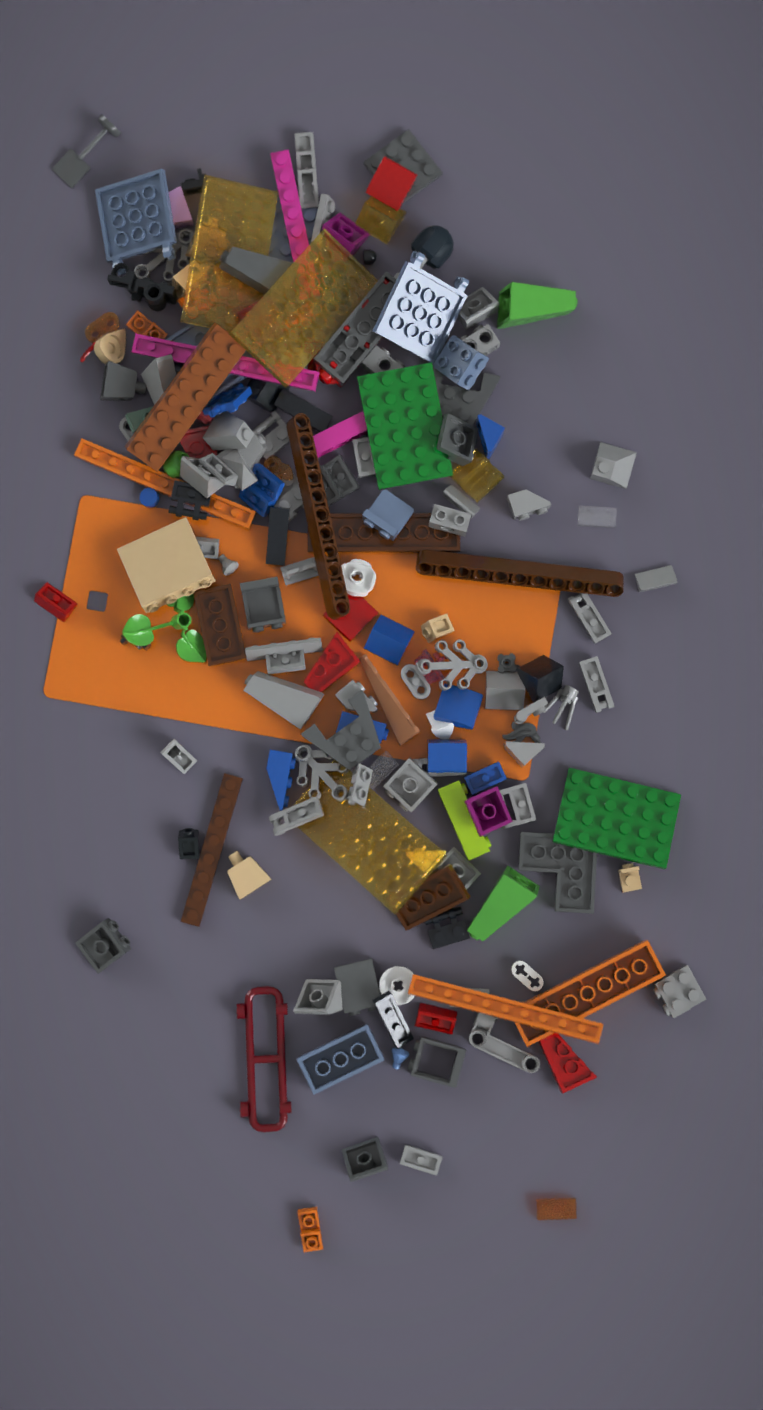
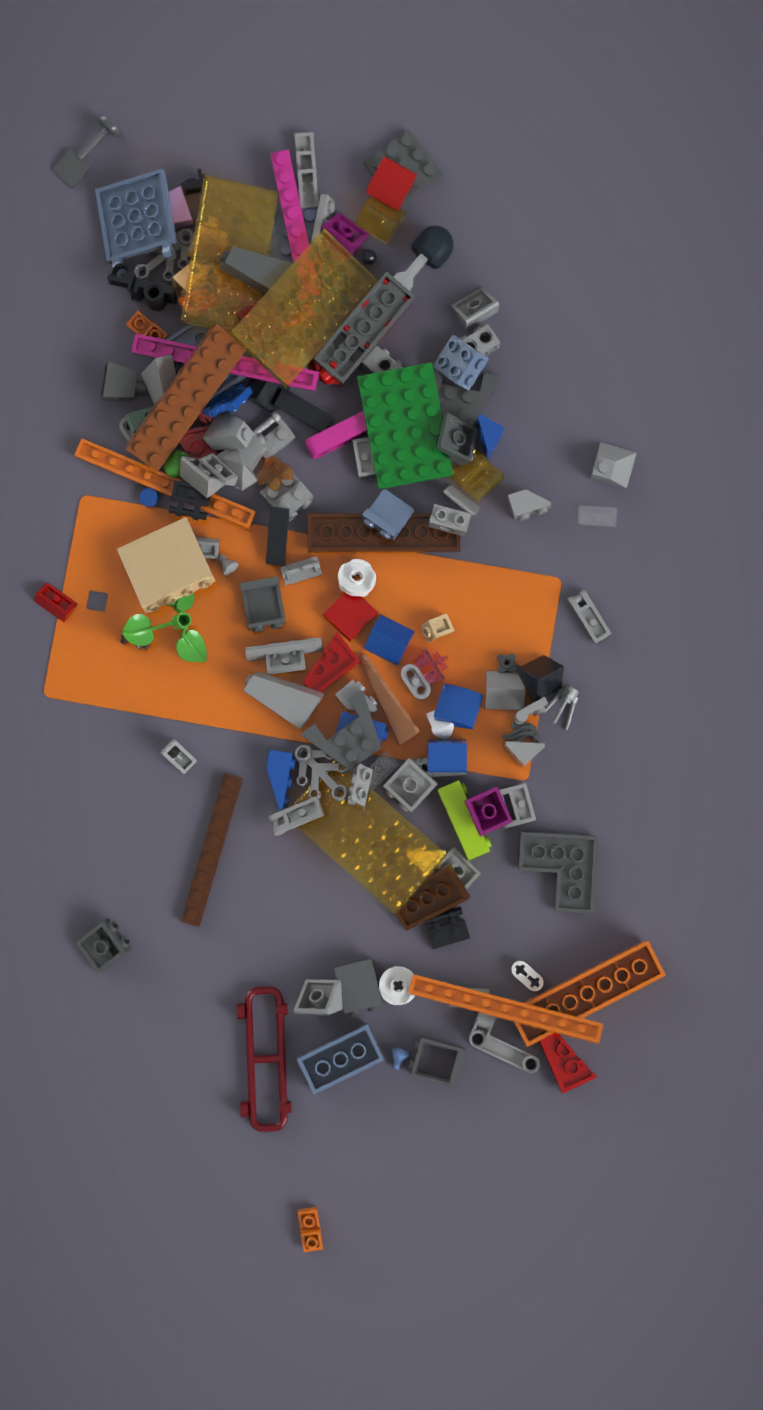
tan piece [80,329,126,364] -> none
clear orange plate [85,312,120,343] -> none
black bracket [178,828,199,859] -> none
reddish brown plate [194,584,247,667] -> none
tan torso [227,851,272,900] -> none
blue slope [238,463,285,518] -> none
reddish brown beam [287,413,350,620] -> none
dark grey slope [308,455,360,506] -> none
dark grey slope [341,1137,388,1182] -> none
plate [372,251,469,364] -> none
plate [372,991,414,1049] -> none
light grey plate [400,1144,443,1176] -> none
light grey plant [415,639,488,691] -> none
red slope [415,1003,457,1035] -> none
reddish brown beam [416,550,624,597] -> none
blue plate [464,761,507,795] -> none
bright green slope [467,865,540,941] -> none
bright green slope [497,282,578,329] -> none
clear orange plate [536,1198,577,1220] -> none
green plate [552,768,681,869] -> none
light grey plate [579,656,614,713] -> none
tan bracket [618,863,642,892] -> none
light grey slope [635,565,678,593] -> none
light grey plate [653,965,707,1018] -> none

